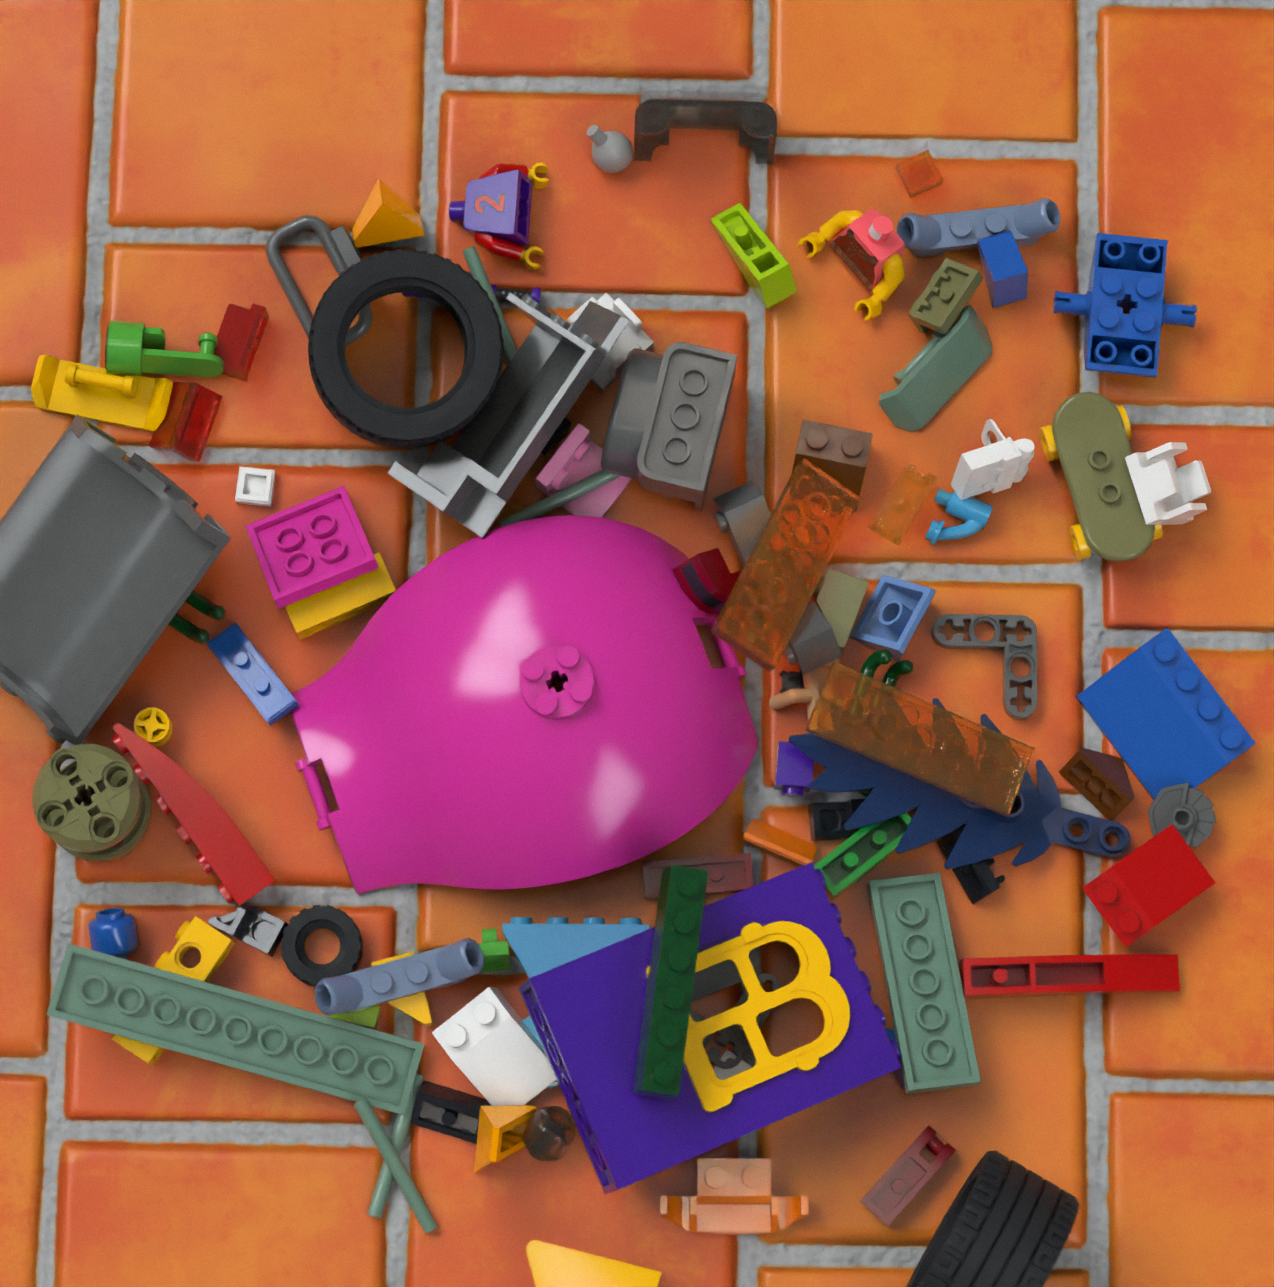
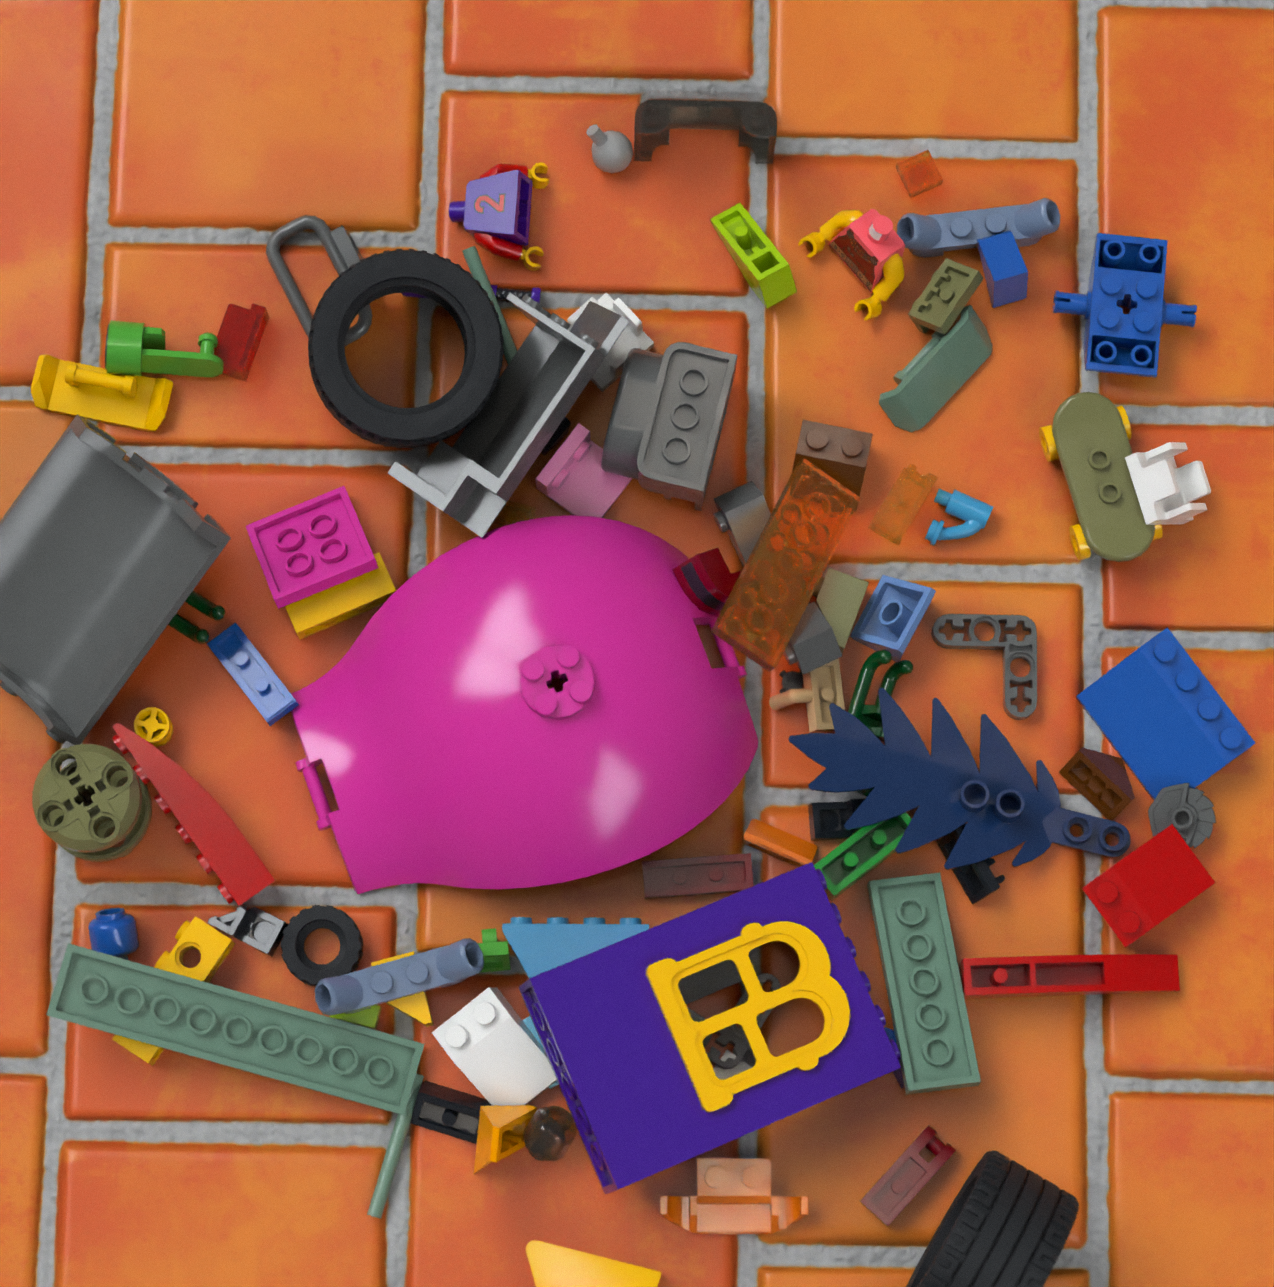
clear red panel [149,382,223,462] -> none
white tile [235,466,276,507] -> none
light orange slope [352,178,425,248] -> none
sand green bar [353,1097,438,1234] -> none
sand green bar [499,469,620,527] -> none
dark green brick [632,865,708,1100] -> none
dark purple brick [774,741,814,797] -> none
clear orange plate [805,662,1035,817] -> none
white piece [951,419,1035,500] -> none

